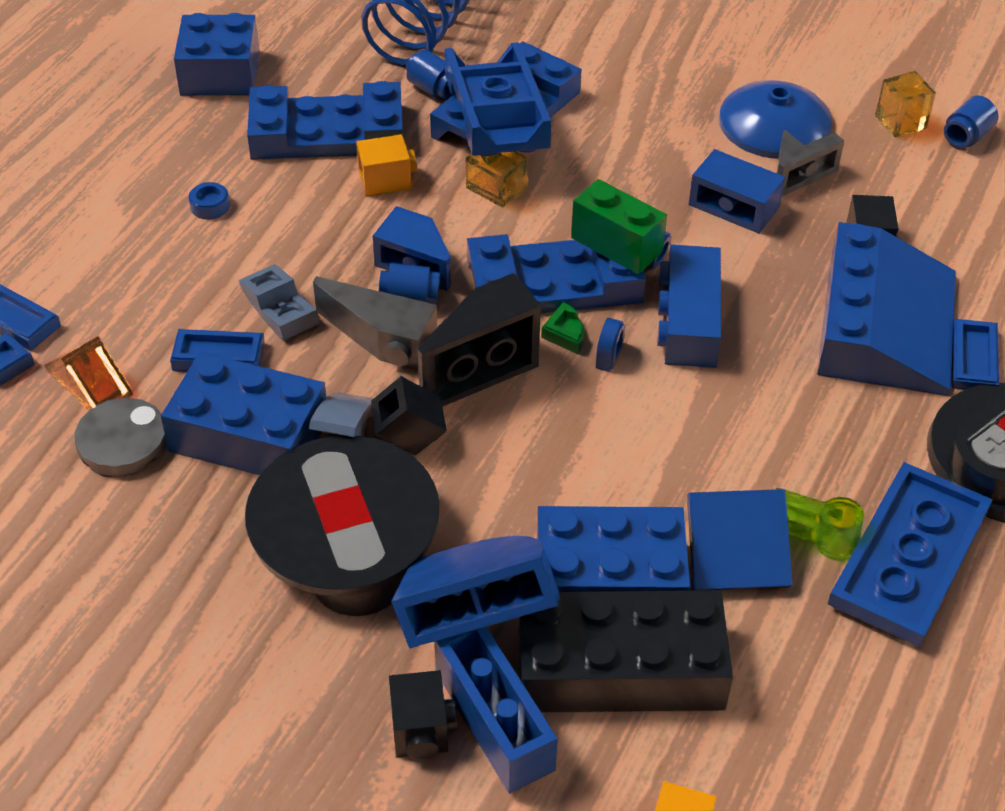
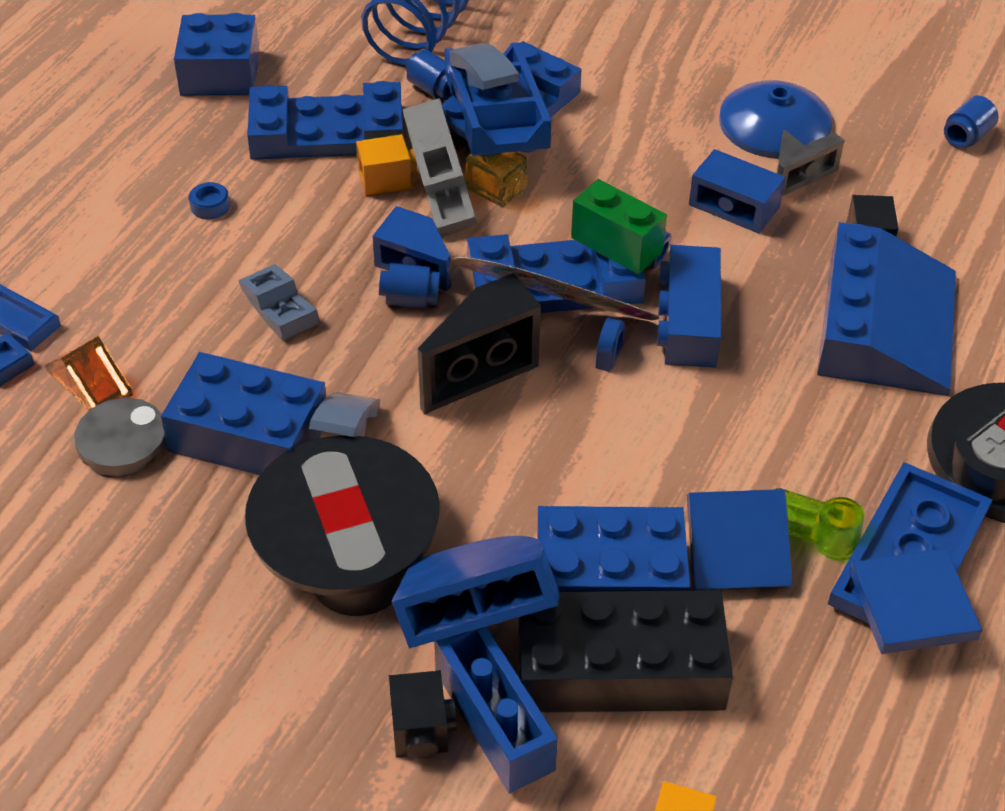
blue tile [170,329,265,371] -> none
flat silver slope [313,276,437,370] -> none
black brick [371,376,447,455] -> none
green tile [541,302,584,354] -> none
clear yellow brick [875,71,936,137] -> none
blue tile [952,319,999,390] -> none
none -> light grey slope [402,98,477,235]
none -> sand blue slope [449,42,520,90]
none -> tan sticker [452,257,660,321]
none -> blue tile [849,548,982,654]

